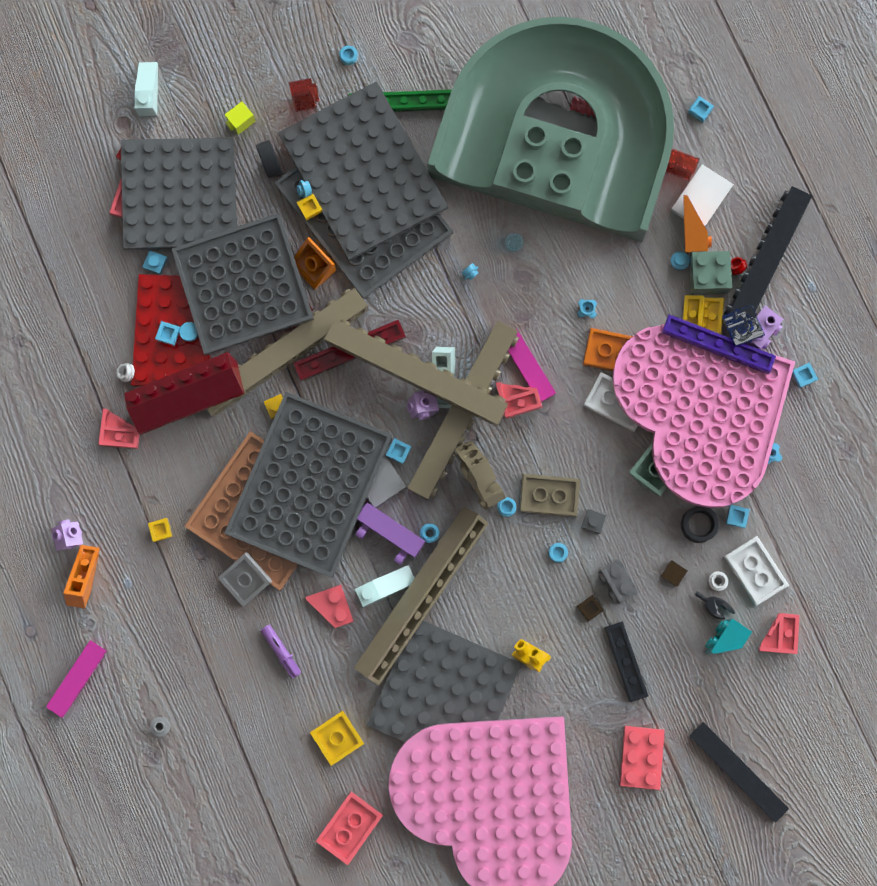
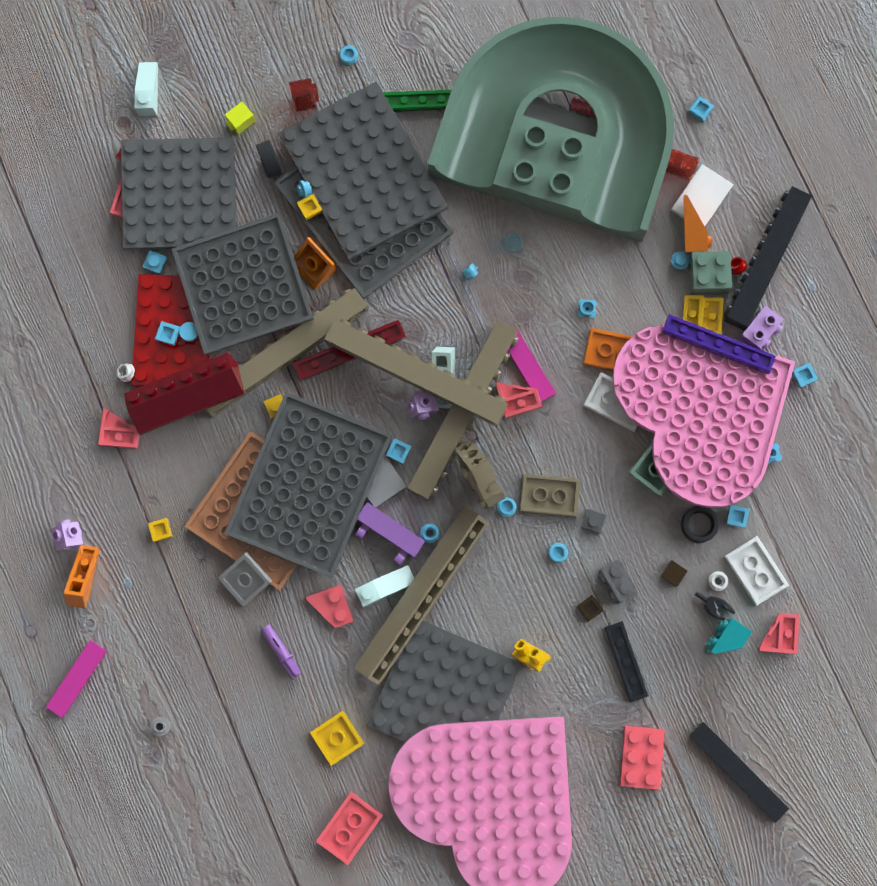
piece [722,305,765,347] -> none

